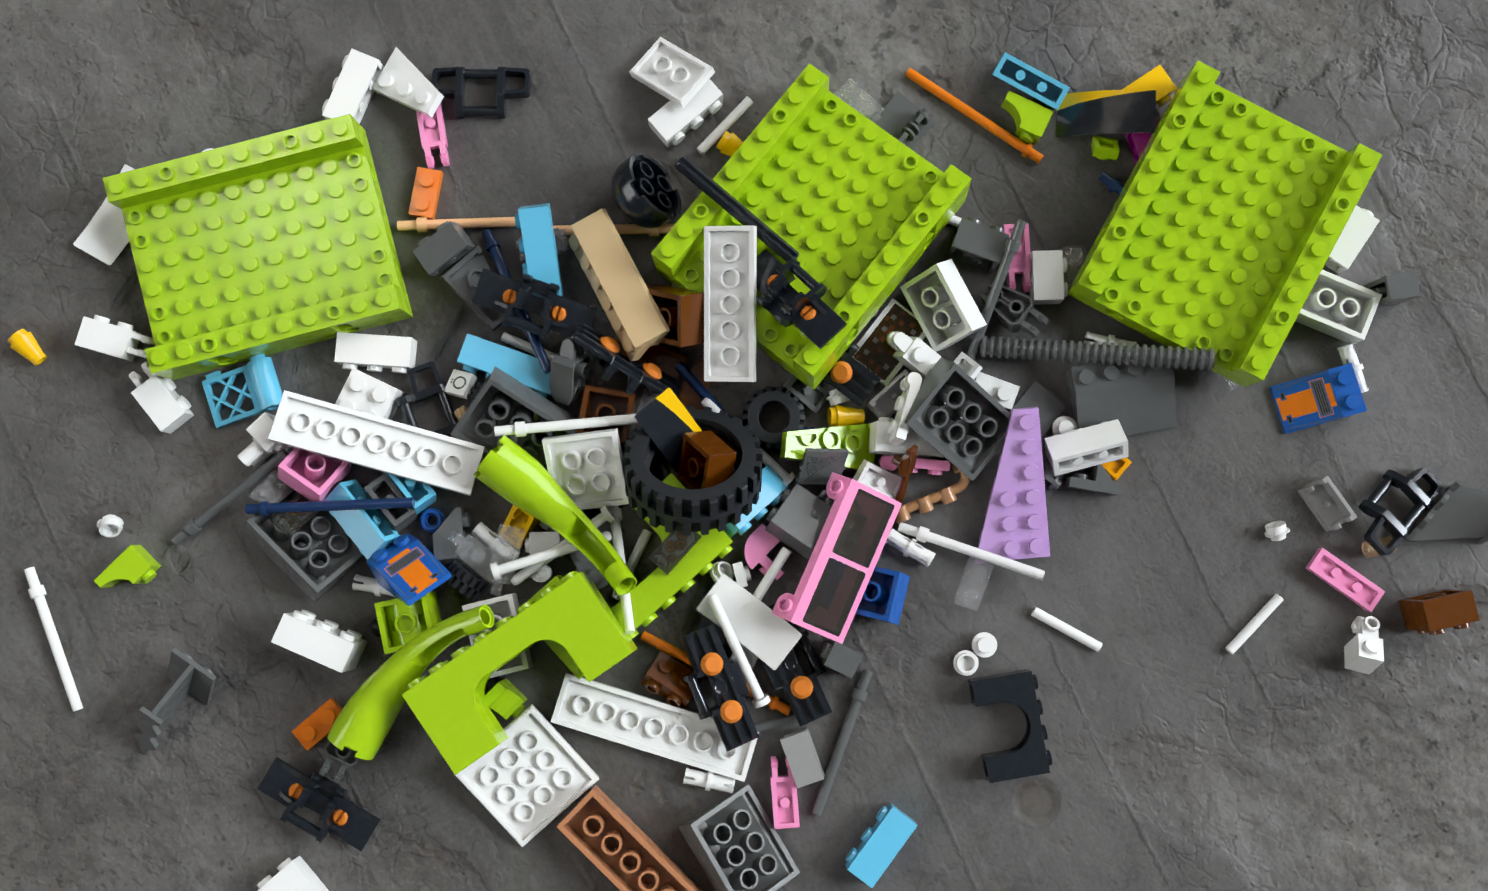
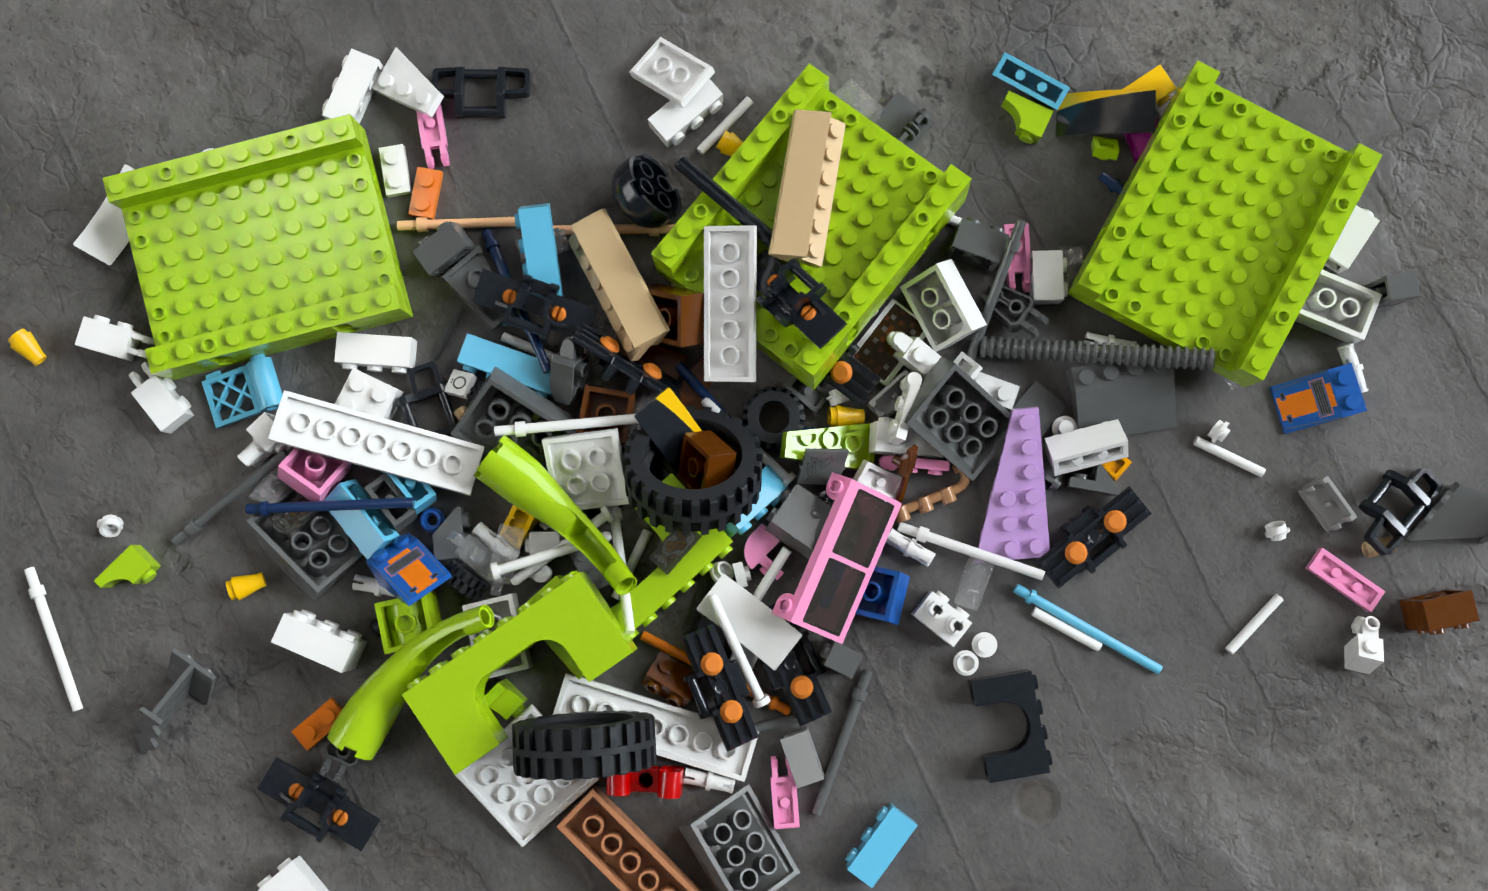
orange bar [905,68,1044,164] -> none
none -> yellow cone [226,572,267,601]
none -> white plate [379,144,412,198]
none -> black tyre [512,710,657,780]
none -> red beam [606,766,684,799]
none -> tan slope [768,110,846,269]
none -> white brick [911,590,972,647]
none -> medium azure bar [1013,584,1163,675]
none -> black piece [1036,486,1152,589]
none -> white bar [1193,436,1266,477]
none -> white plate [1207,420,1231,443]

